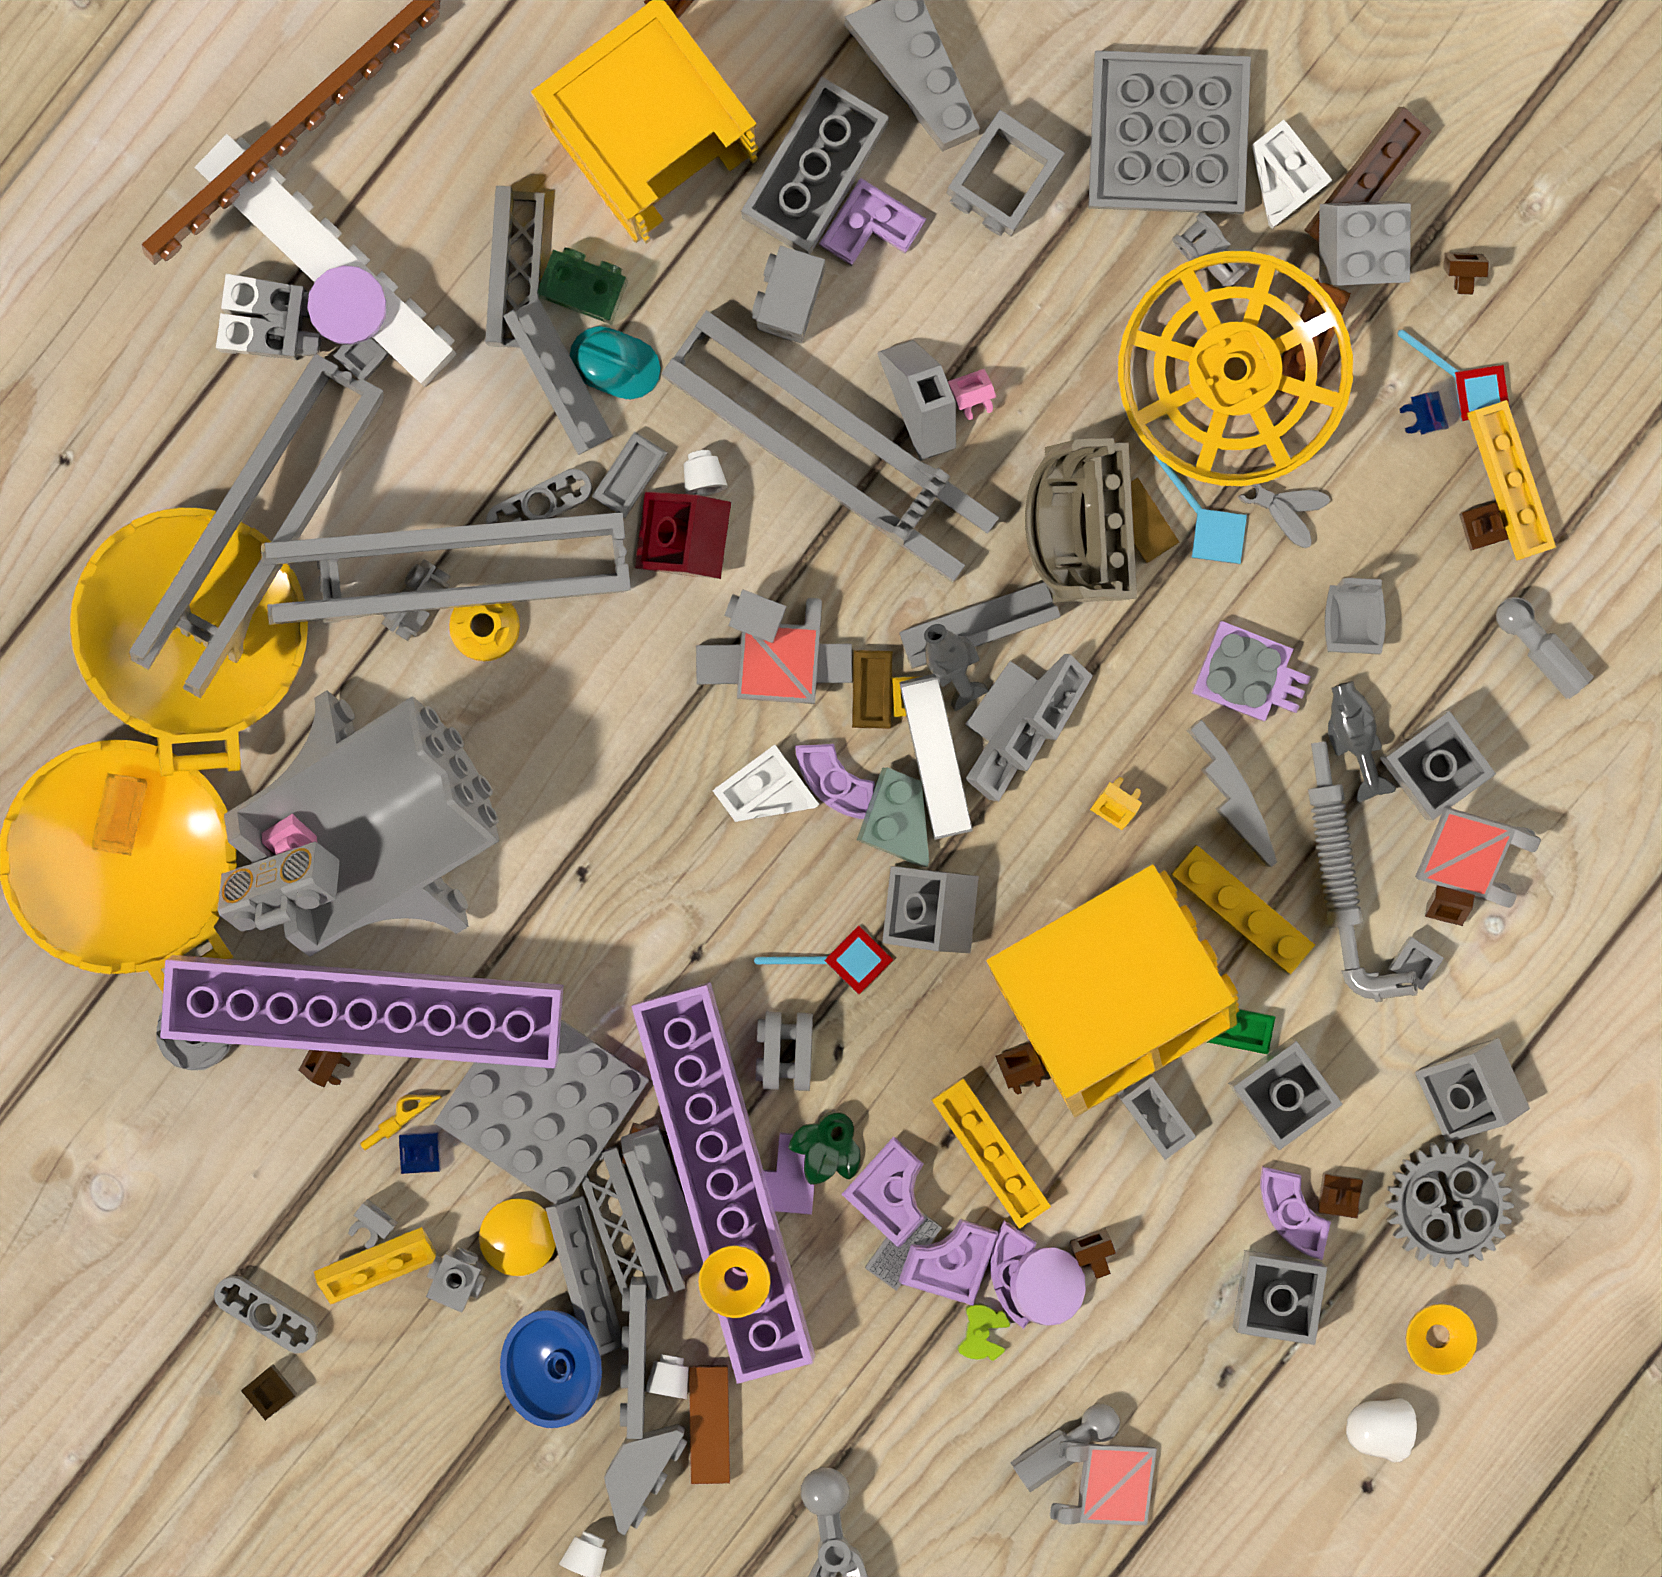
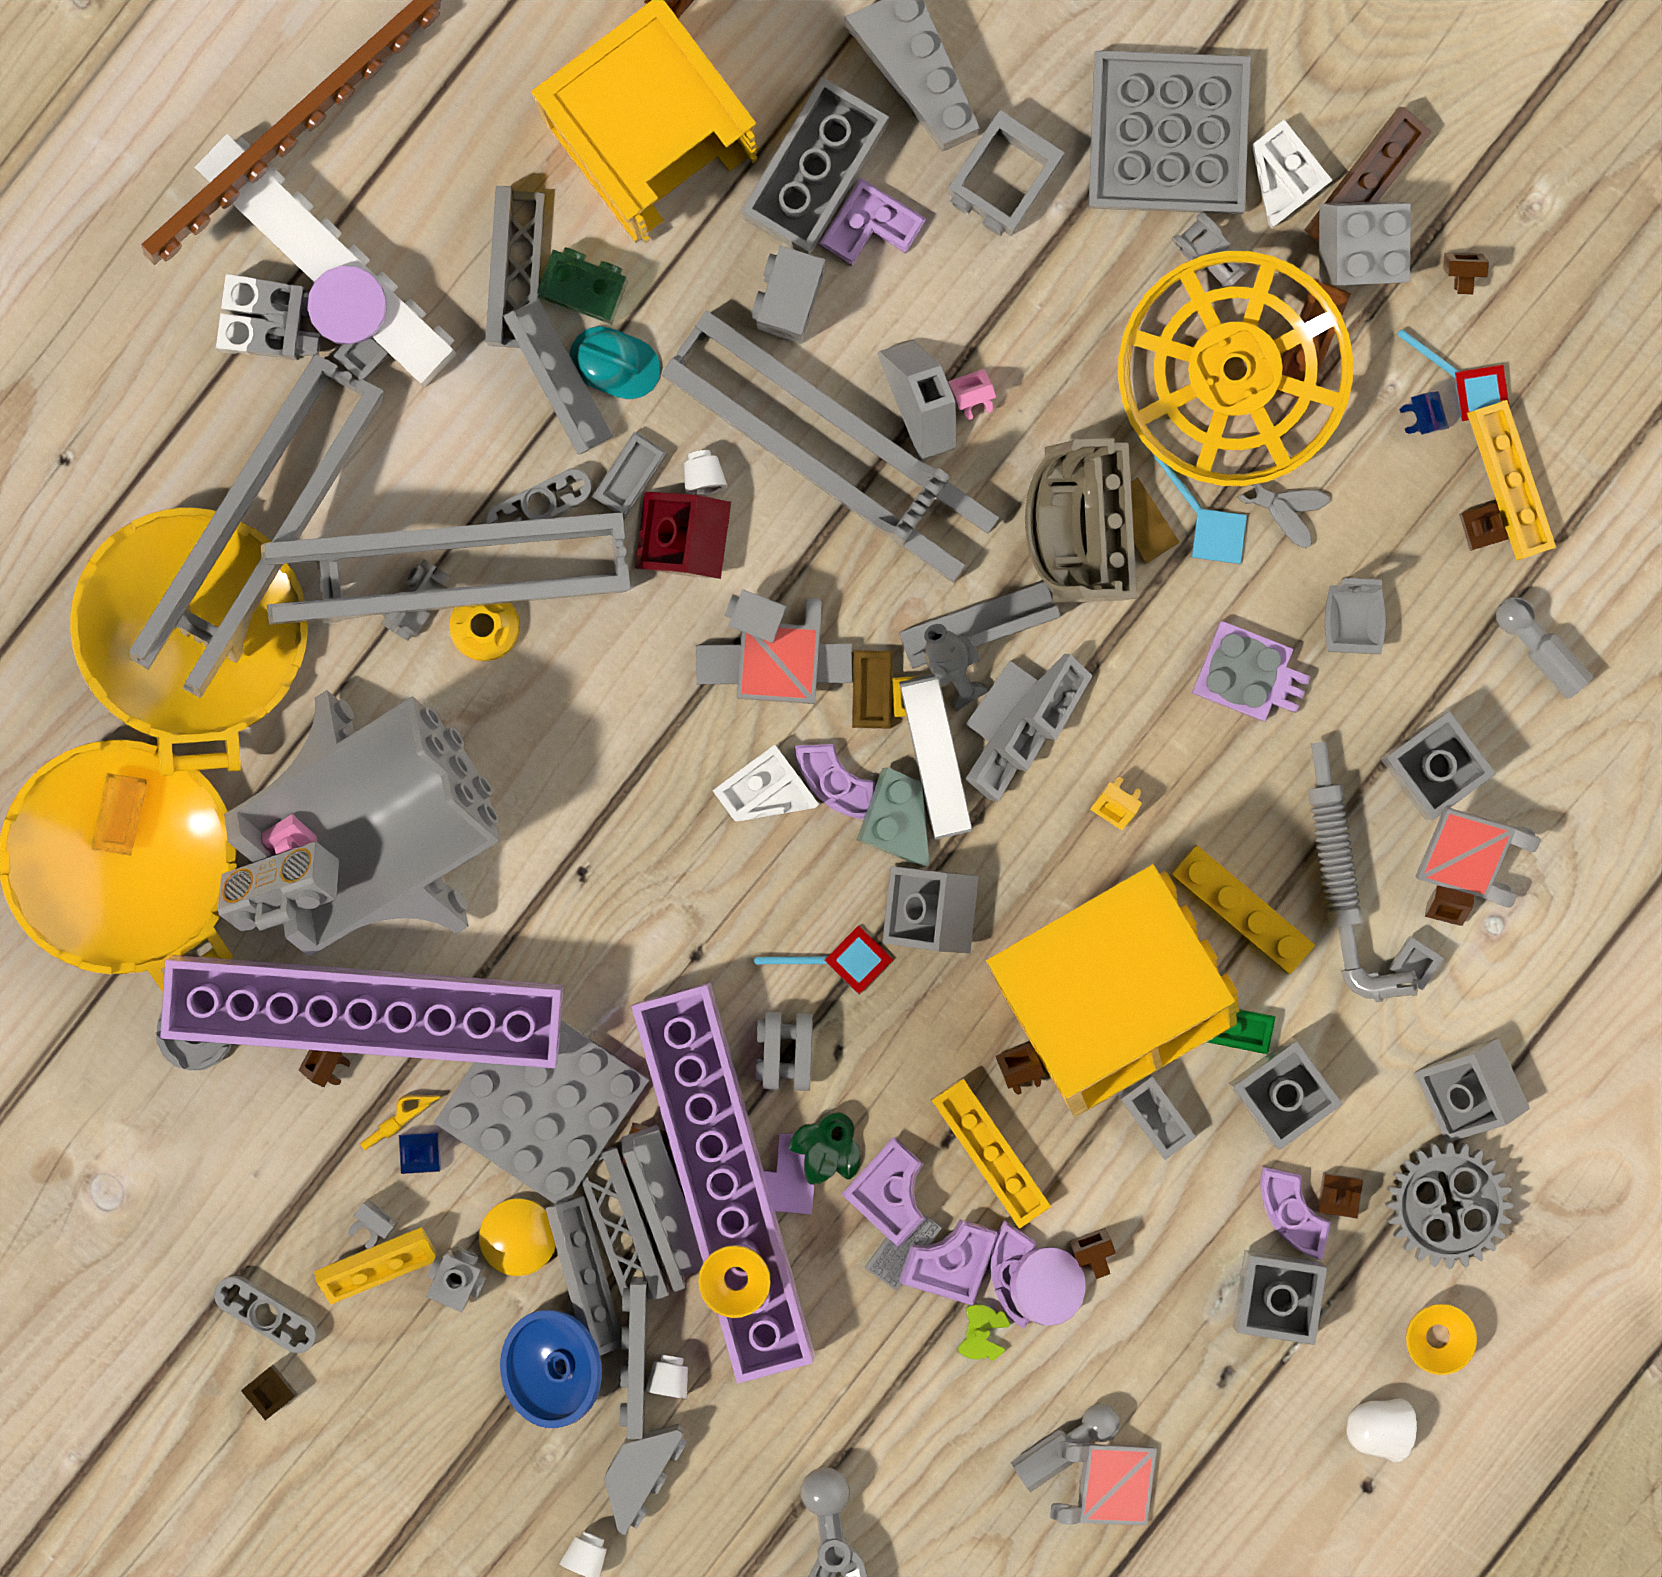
dark orange tile [689,1365,730,1484] -> none
light grey slope [1187,720,1277,867] -> none
dark grey animal [1328,681,1396,802] -> none

